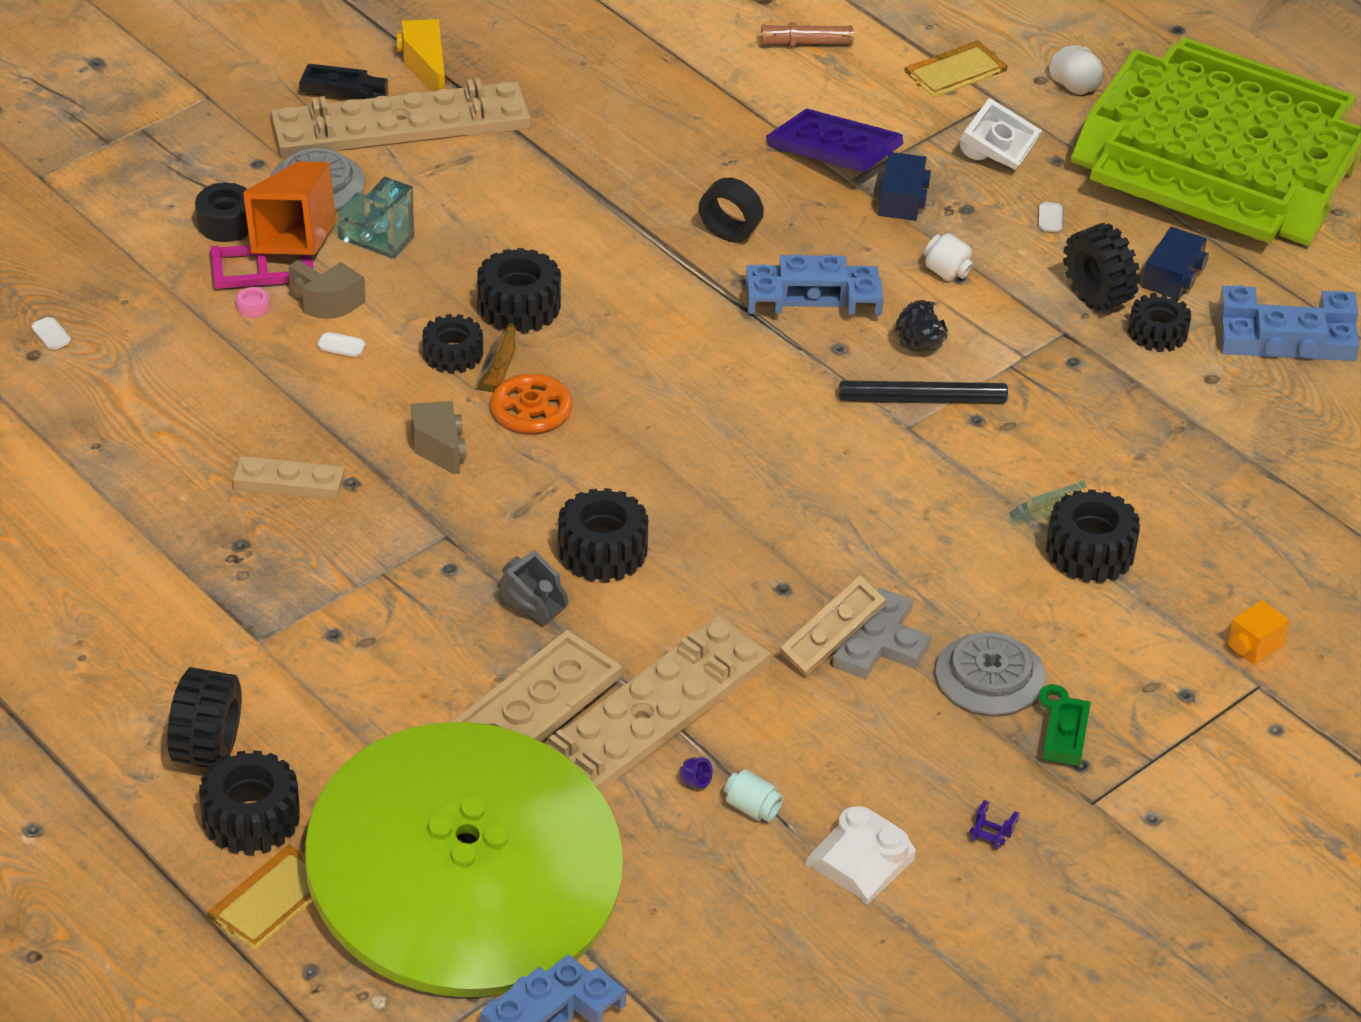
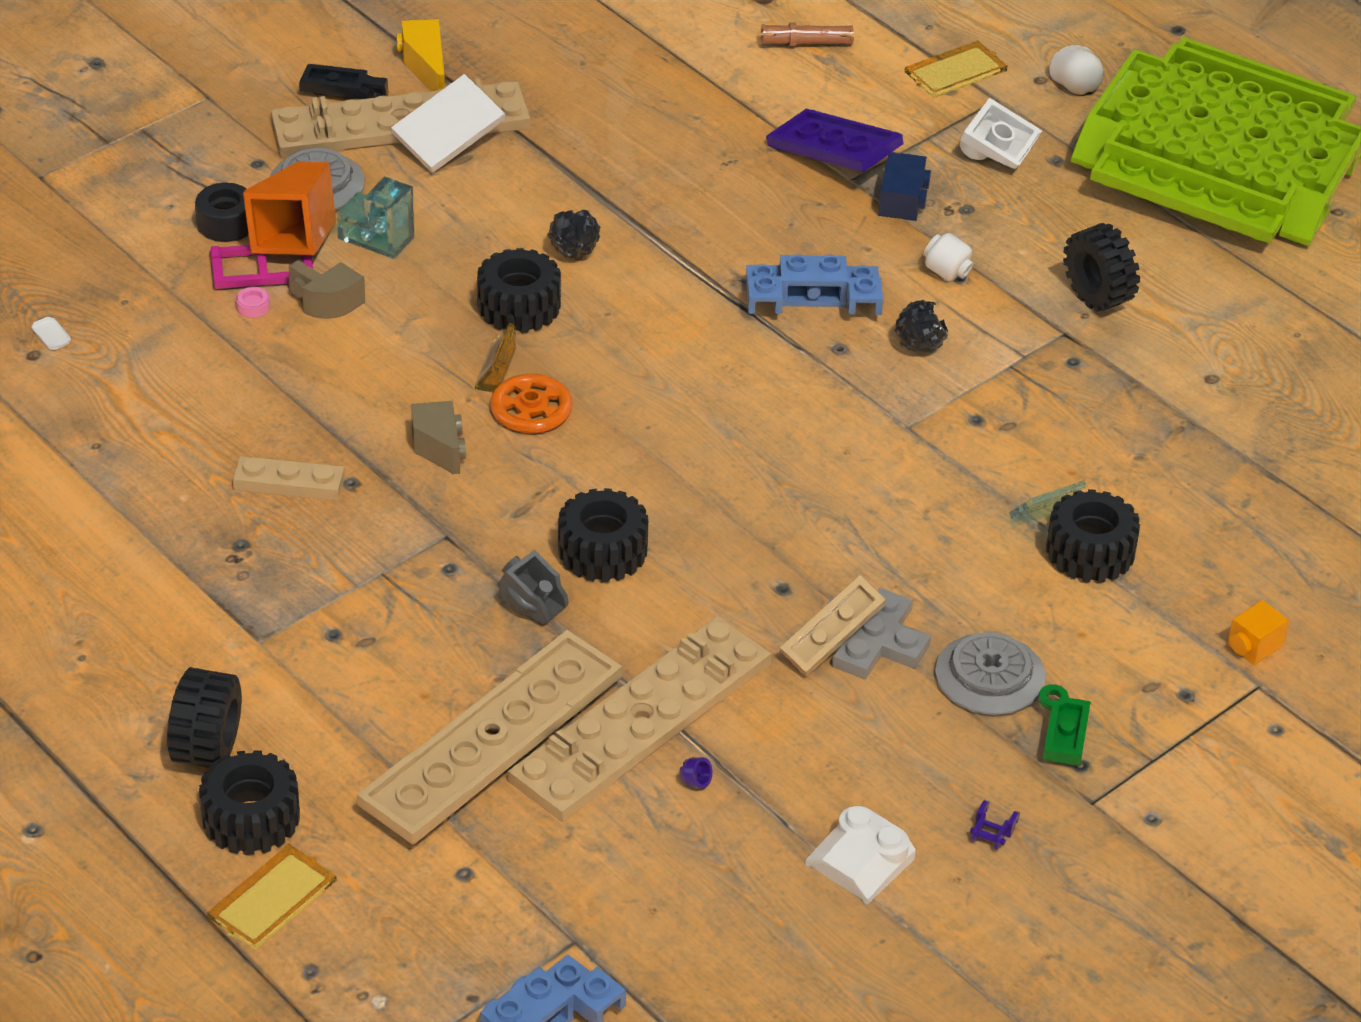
lime dish [305,722,623,997] -> none
white piece [317,332,366,357] -> none
black tyre [422,314,483,374] -> none
black tyre [699,177,764,242] -> none
light aqua brick [724,769,784,822] -> none
black axle [839,380,1008,403] -> none
white piece [1039,202,1063,233] -> none
black tyre [1128,293,1192,352] -> none
dark blue brick [1142,226,1209,300] -> none
medium blue bracket [1219,285,1359,361] -> none
none -> white tile [391,74,506,173]
none -> black piece [547,210,601,260]

